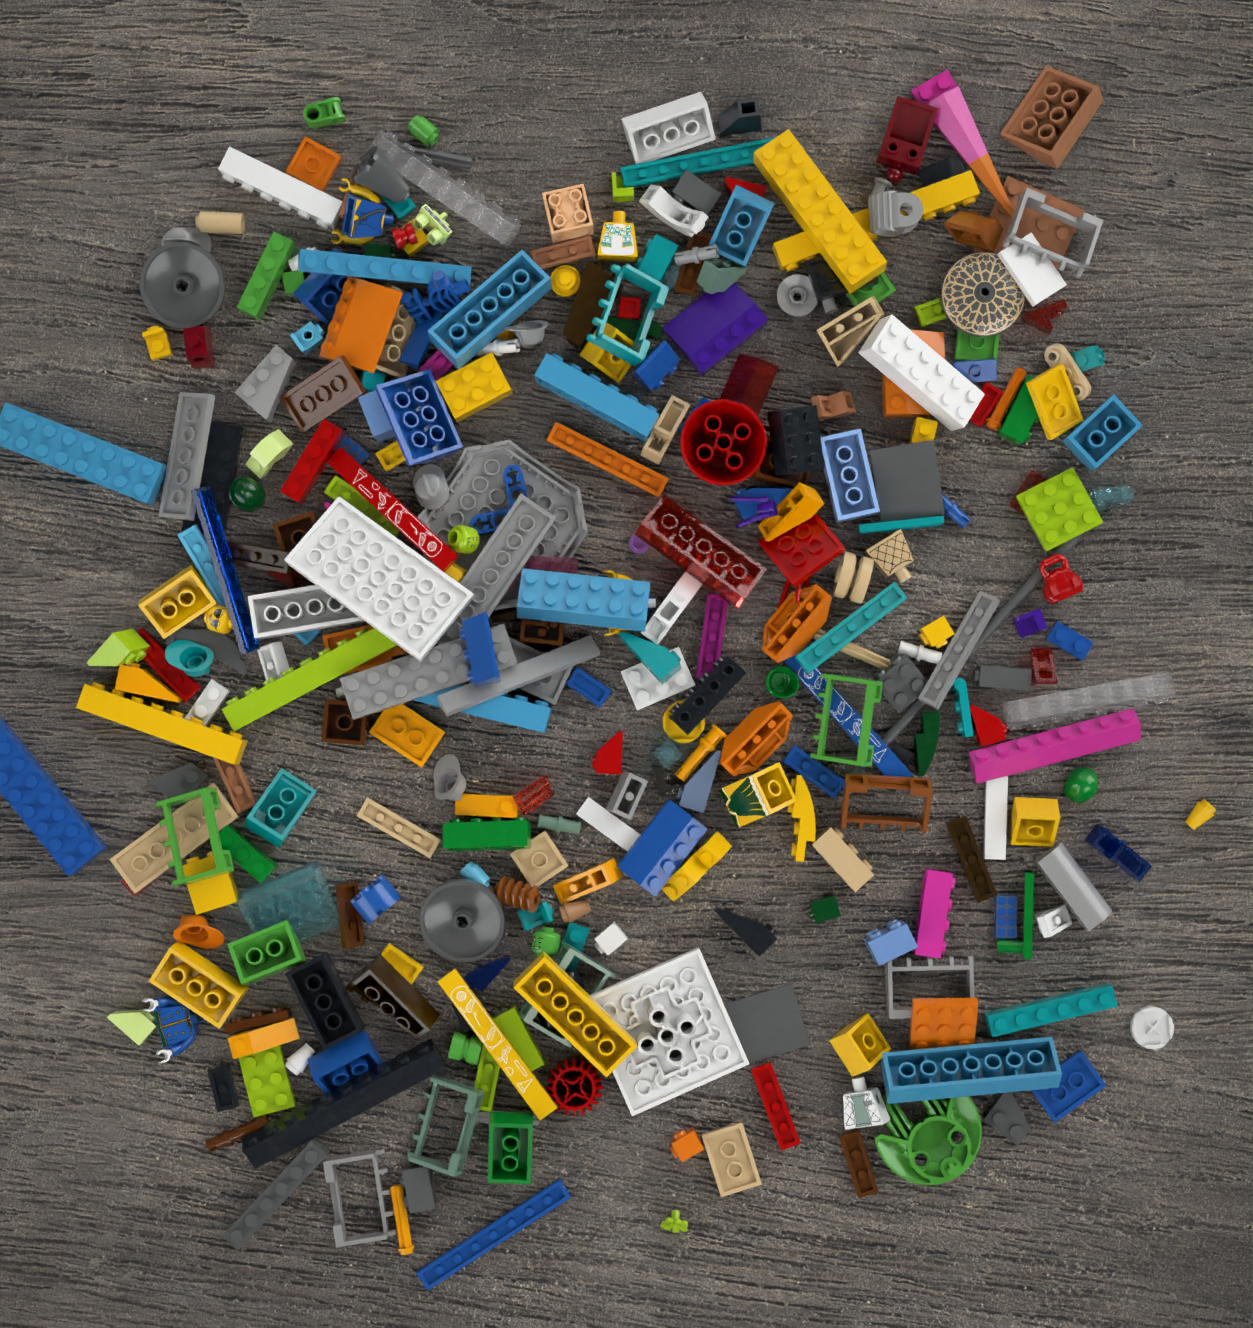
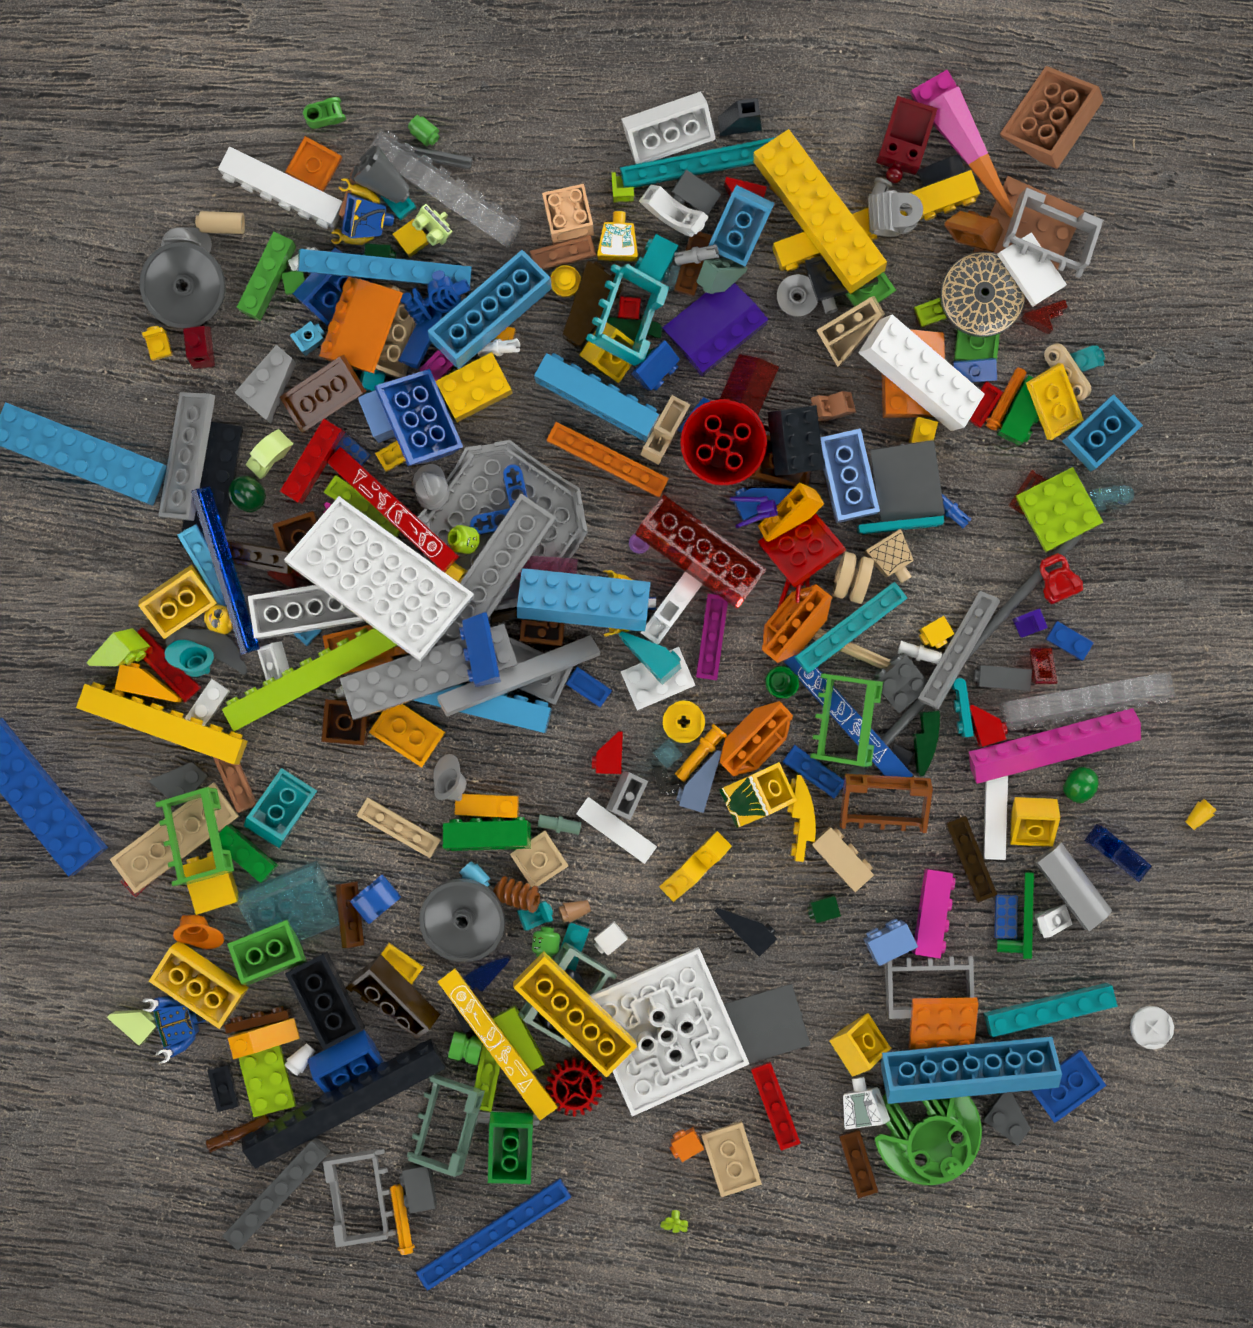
red wheel [391,223,418,250] -> none
light grey piece [504,320,548,349] -> none
clear red tile [513,776,555,815] -> none
light orange slope [552,858,623,905] -> none
blue slope [616,799,708,897] -> none
black brick [669,656,747,735] -> none

